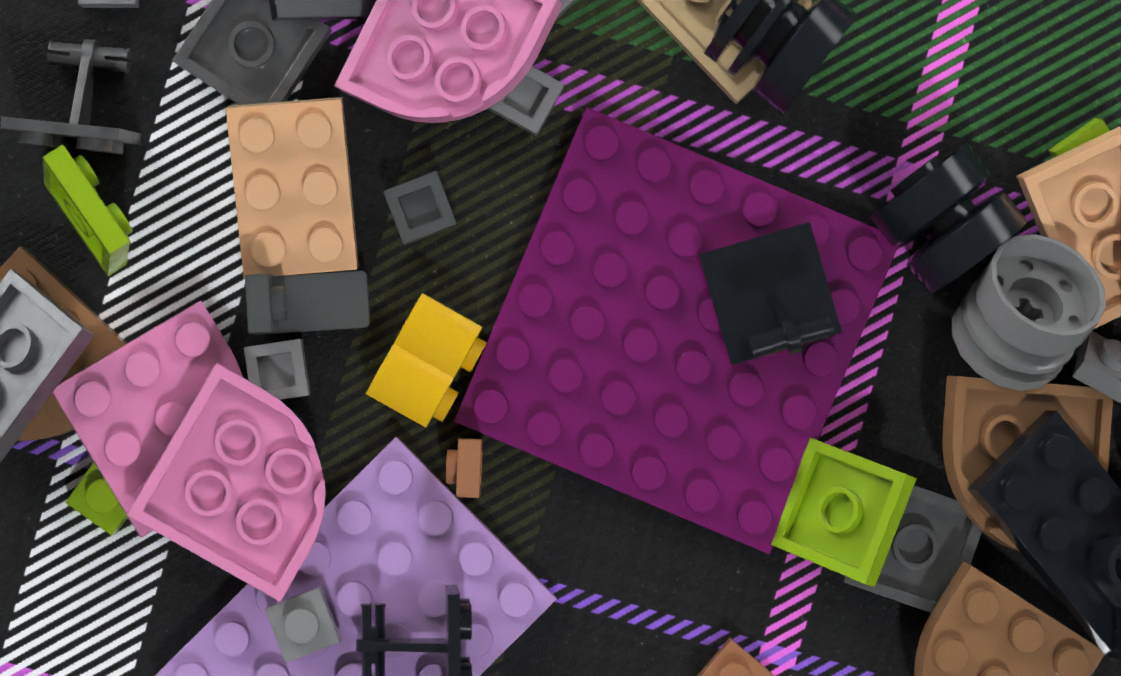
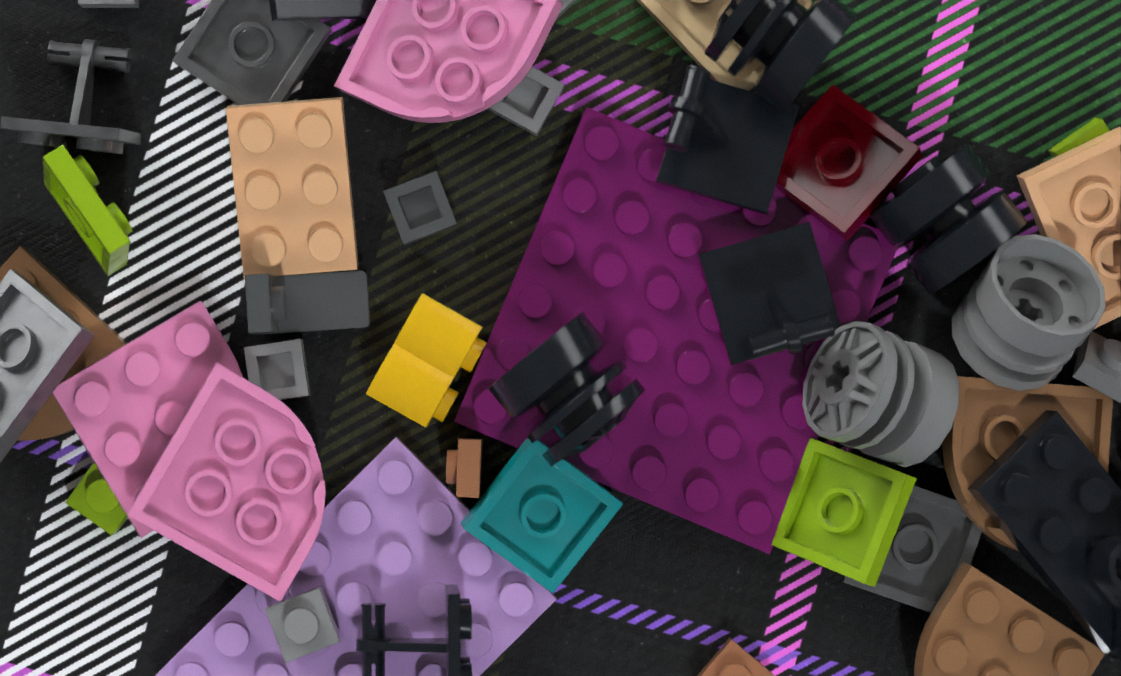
none -> teal plate [461,437,623,594]
none -> black wheel [488,312,645,467]
none -> black plate [656,65,799,215]
none -> dark red plate [775,84,922,241]
none -> light grey wheel [802,321,959,467]

